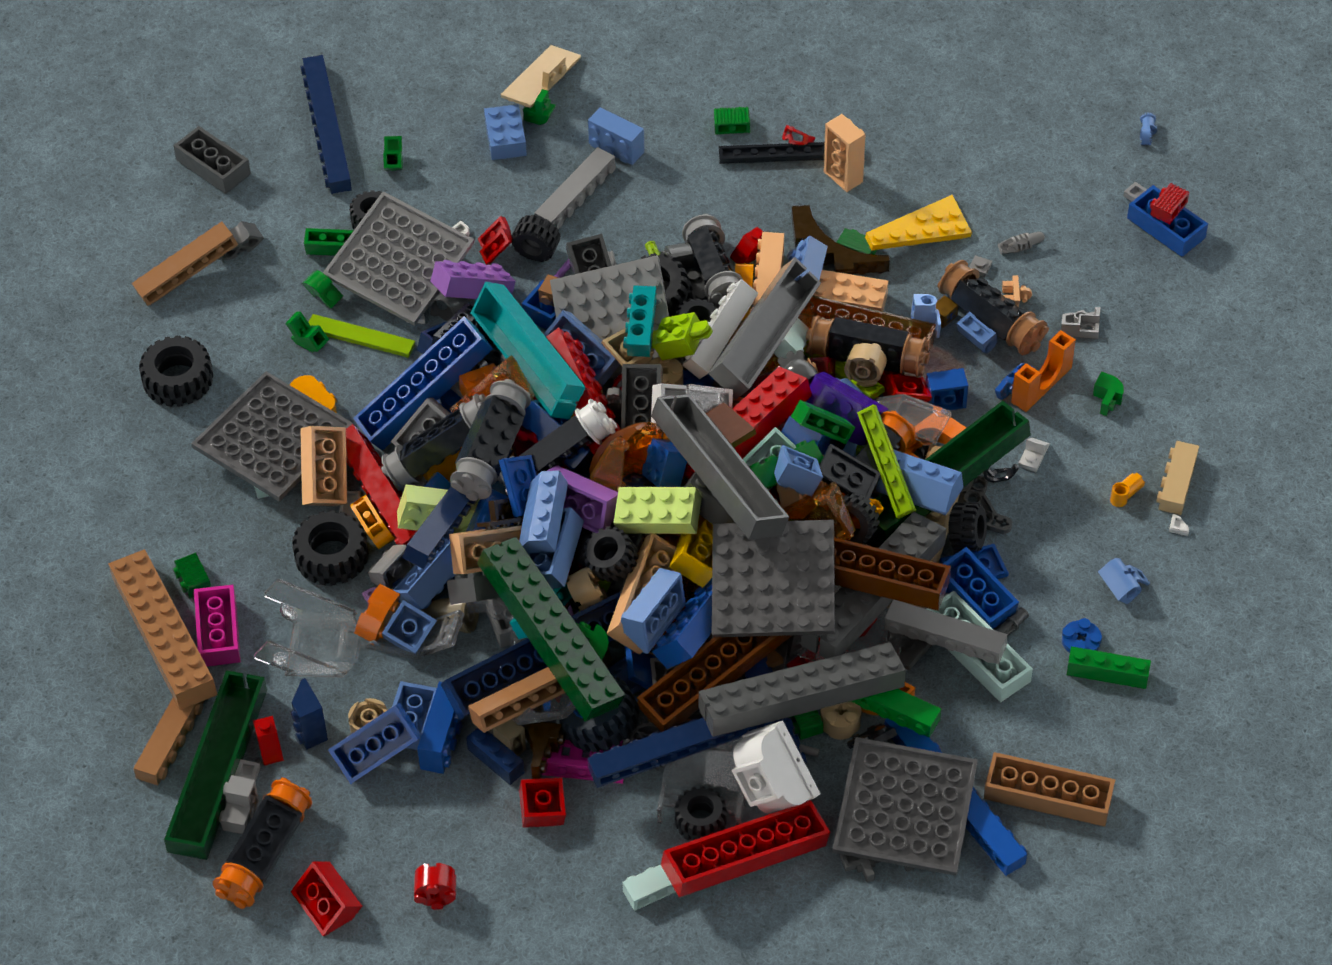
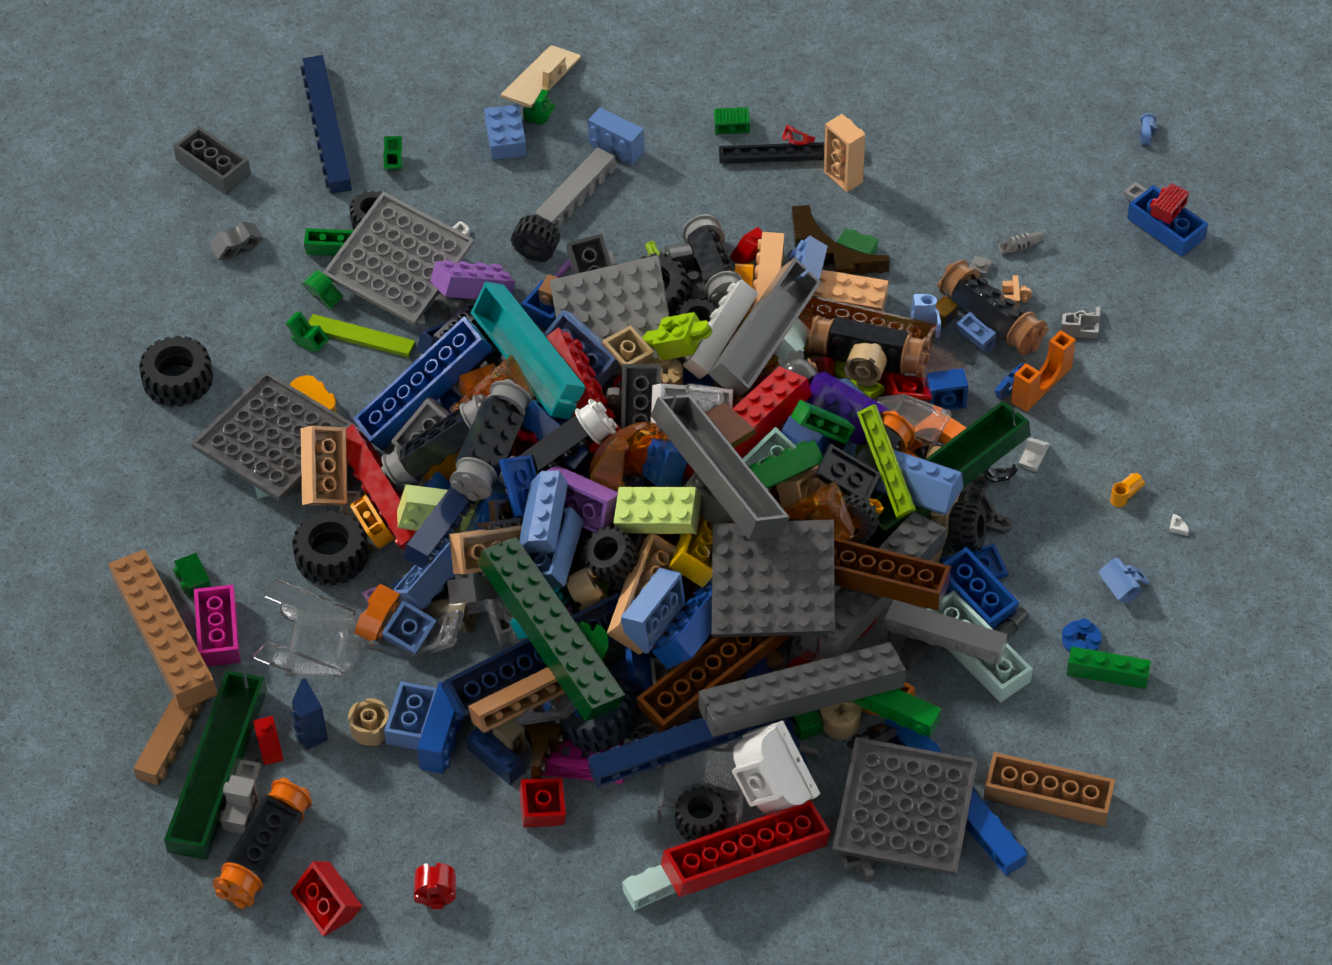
medium nougat brick [132,221,238,306] -> none
blue brick [328,702,421,784] -> none
light grey slope [368,545,414,589] -> none
red slope [478,216,512,265] -> none
teal brick [623,285,657,357] -> none
medium blue slope [774,445,823,496] -> none
yellow wing [865,195,972,250] -> none
green brick [1093,371,1124,416] -> none
tan brick [1156,441,1199,515] -> none

